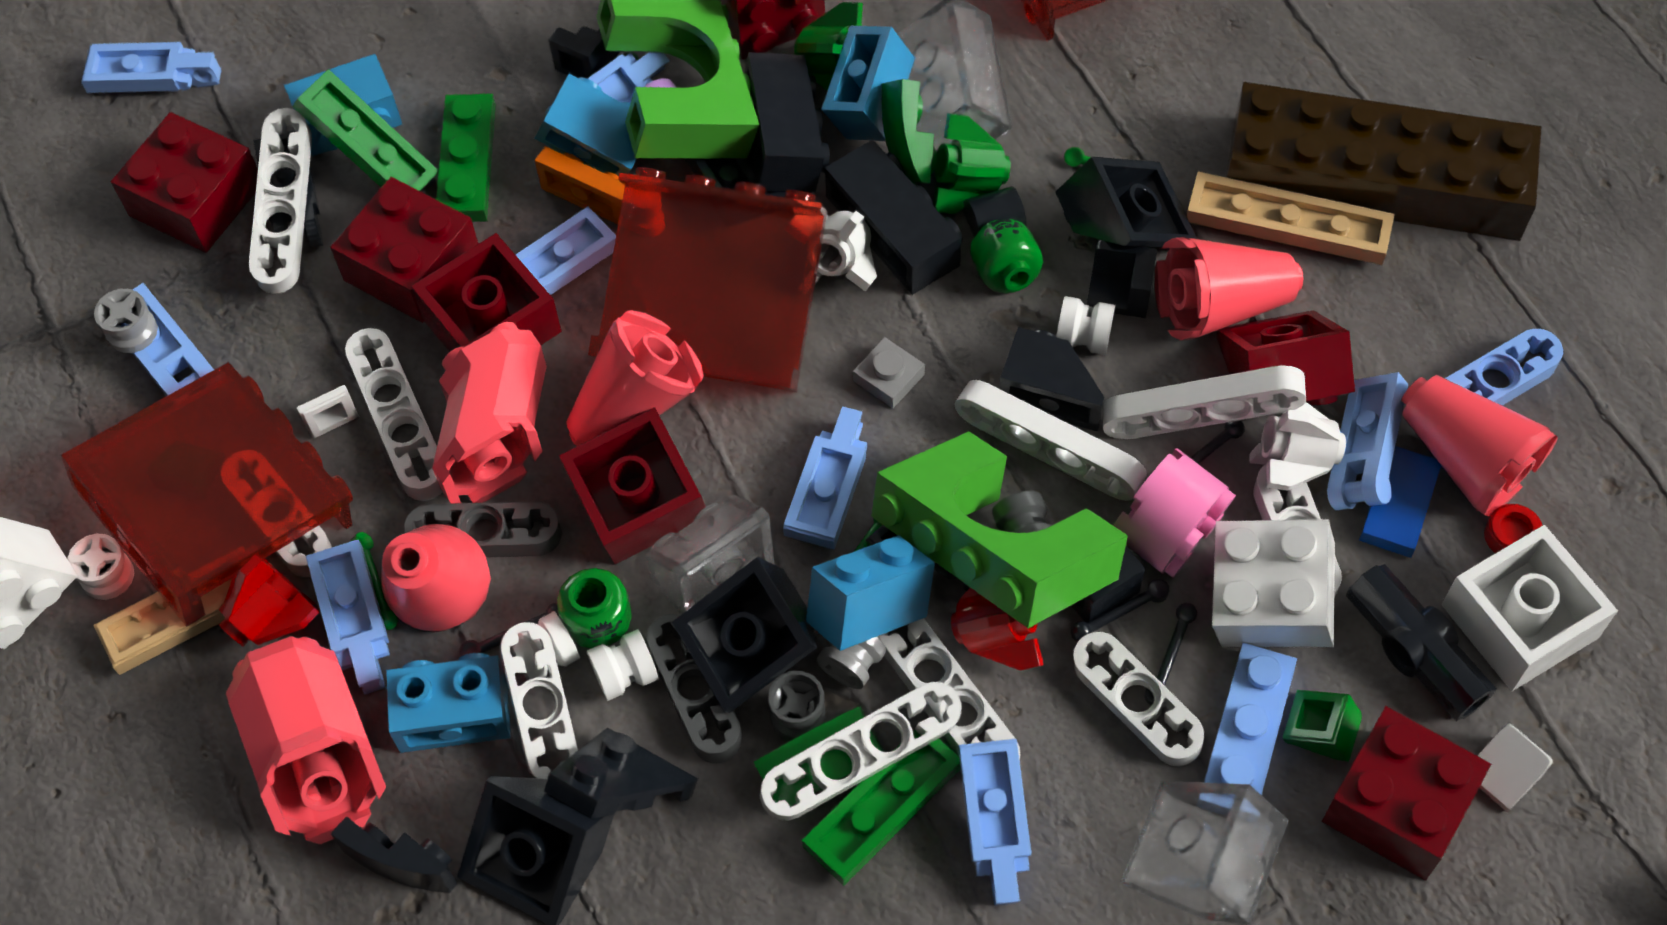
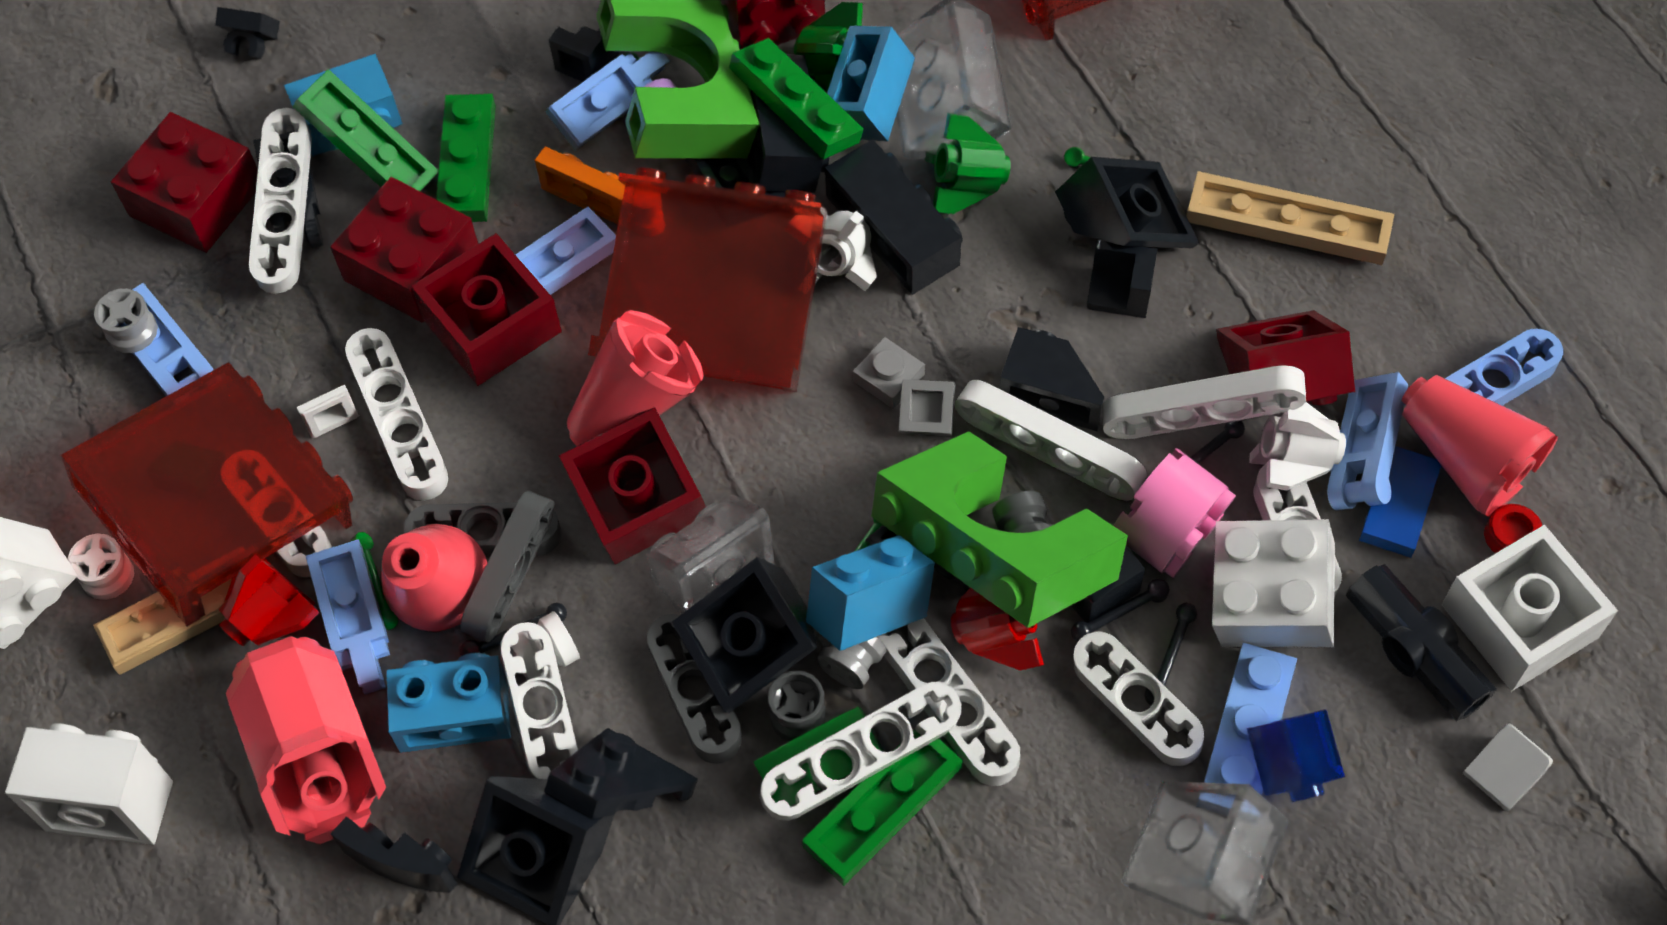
light blue hinge [81,42,221,93] -> none
coral brick [432,322,547,504] -> none
dark azure brick [534,73,637,181] -> none
green head [557,568,632,649] -> none
white wheel [587,629,659,701] -> none
light blue hinge [783,406,867,550] -> none
green slope [881,79,937,185] -> none
light blue hinge [958,739,1032,905] -> none
black brick [963,186,1027,238] -> none
green head [970,219,1043,294] -> none
white wheel [1056,296,1115,355] -> none
coral cone [1154,237,1303,341] -> none
dark brown brick [1226,82,1542,241] -> none
green slope [1282,690,1362,761] -> none
dark red brick [1321,706,1492,881] -> none
none -> white brick [5,724,173,845]
none -> black tile [215,7,280,59]
none -> dark grey beam [461,490,555,643]
none -> green plate [729,38,864,160]
none -> light grey plate [899,379,955,436]
none -> clear blue brick [1247,709,1345,802]

